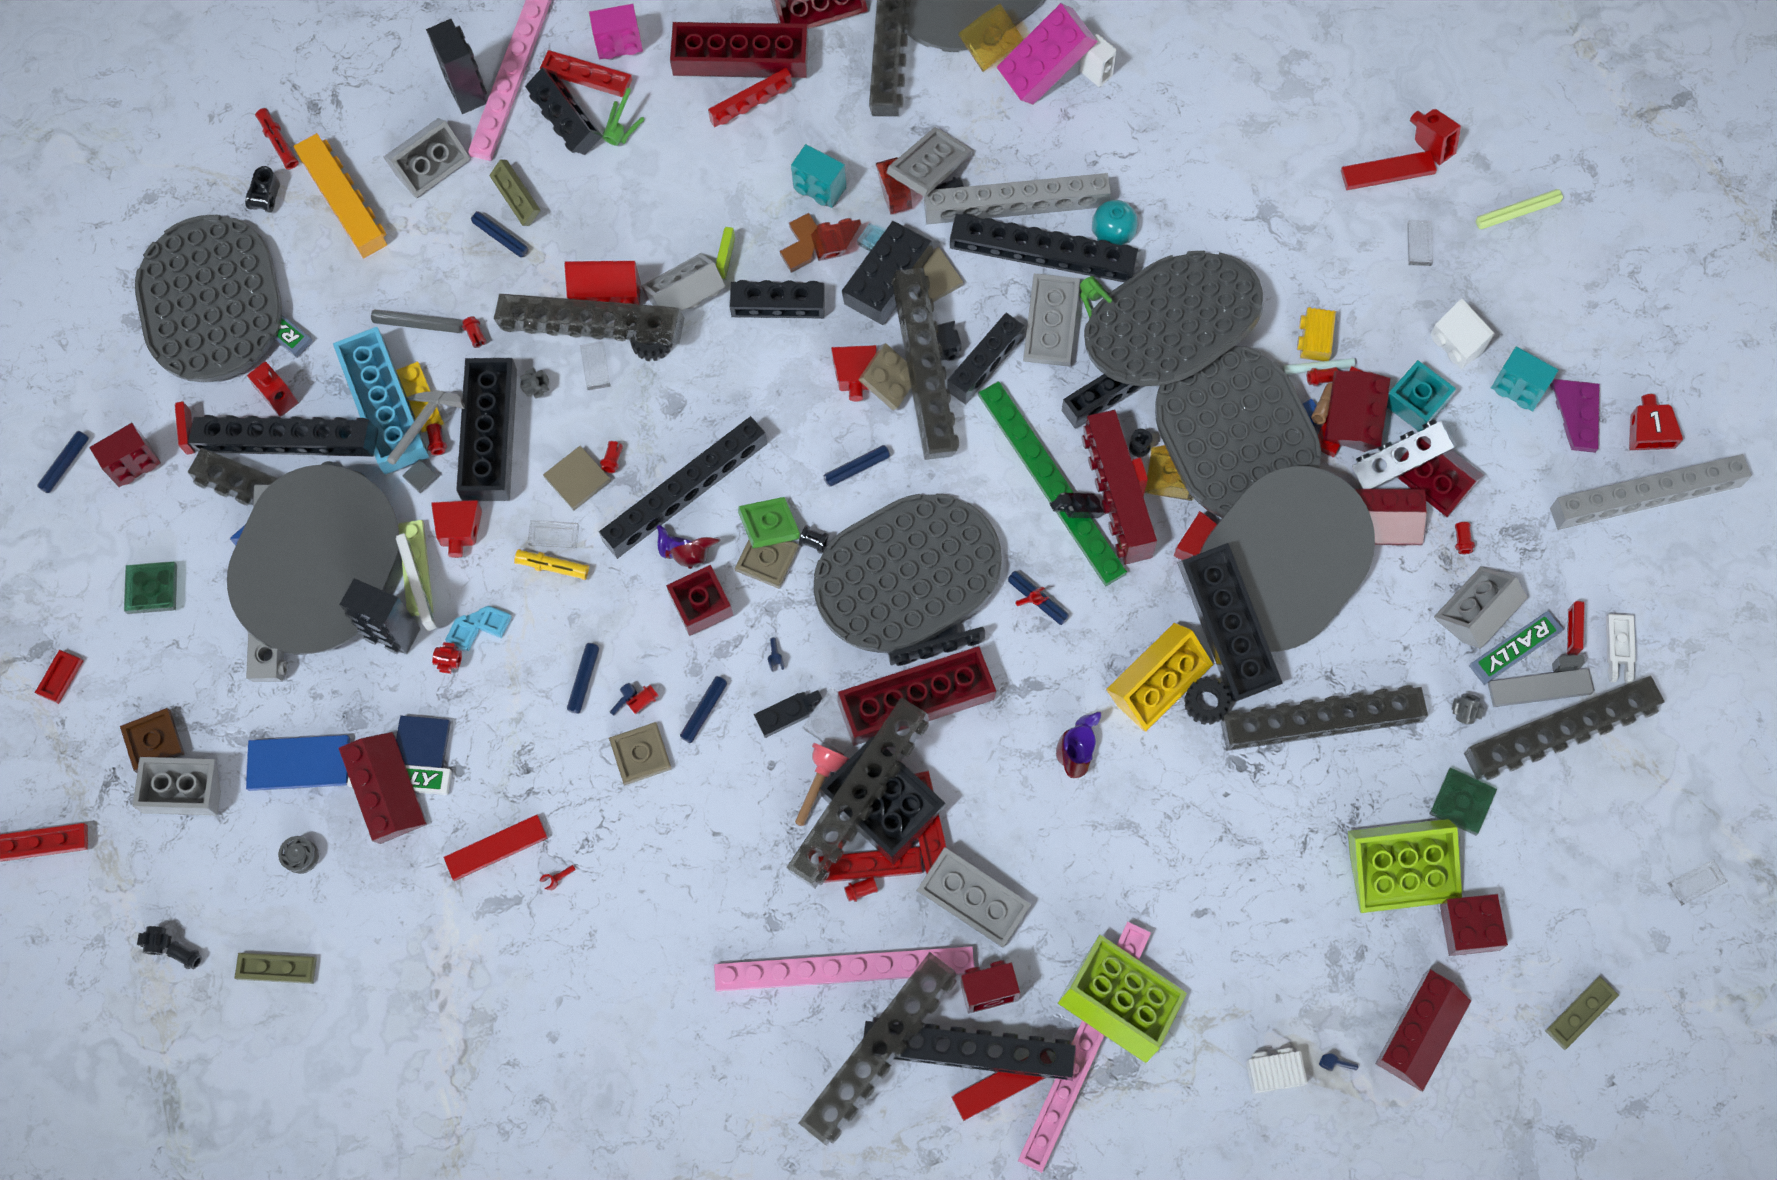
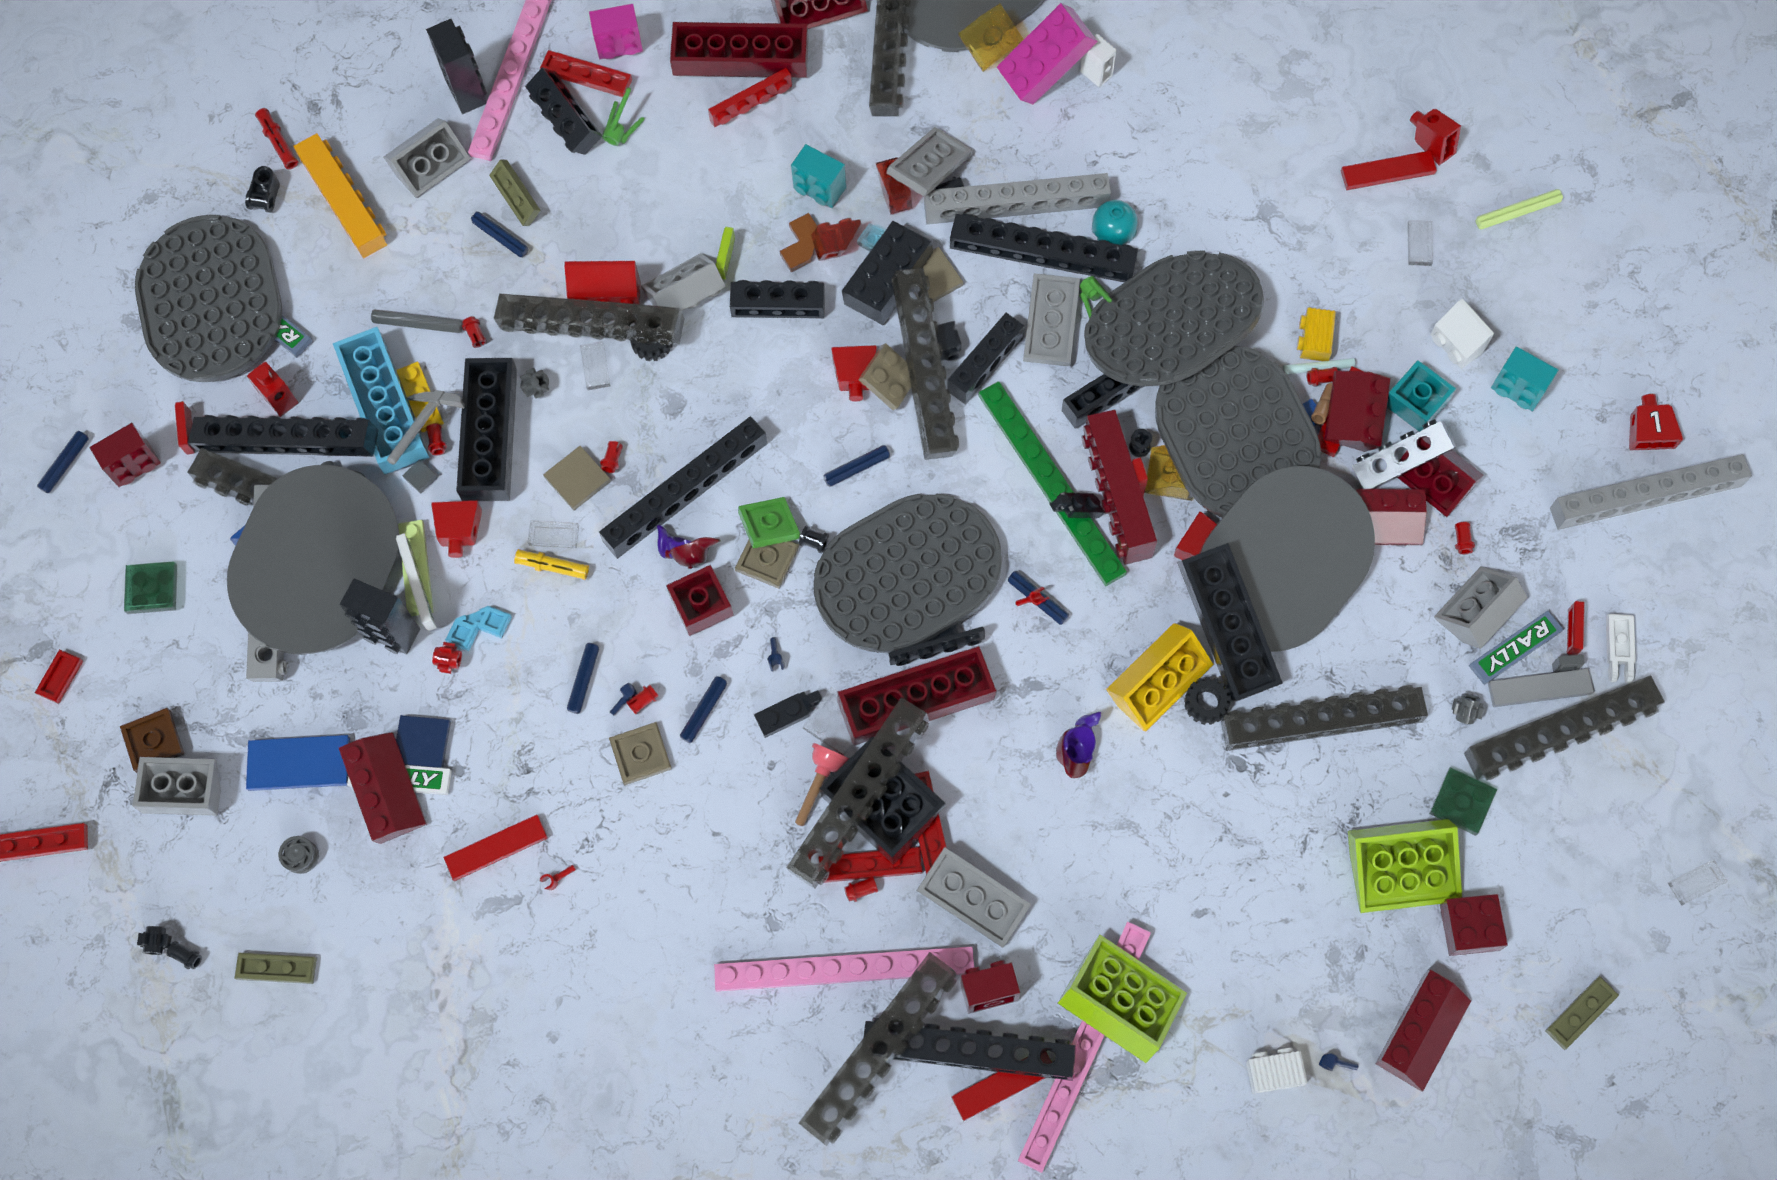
magenta wing [1550,379,1600,453] -> none

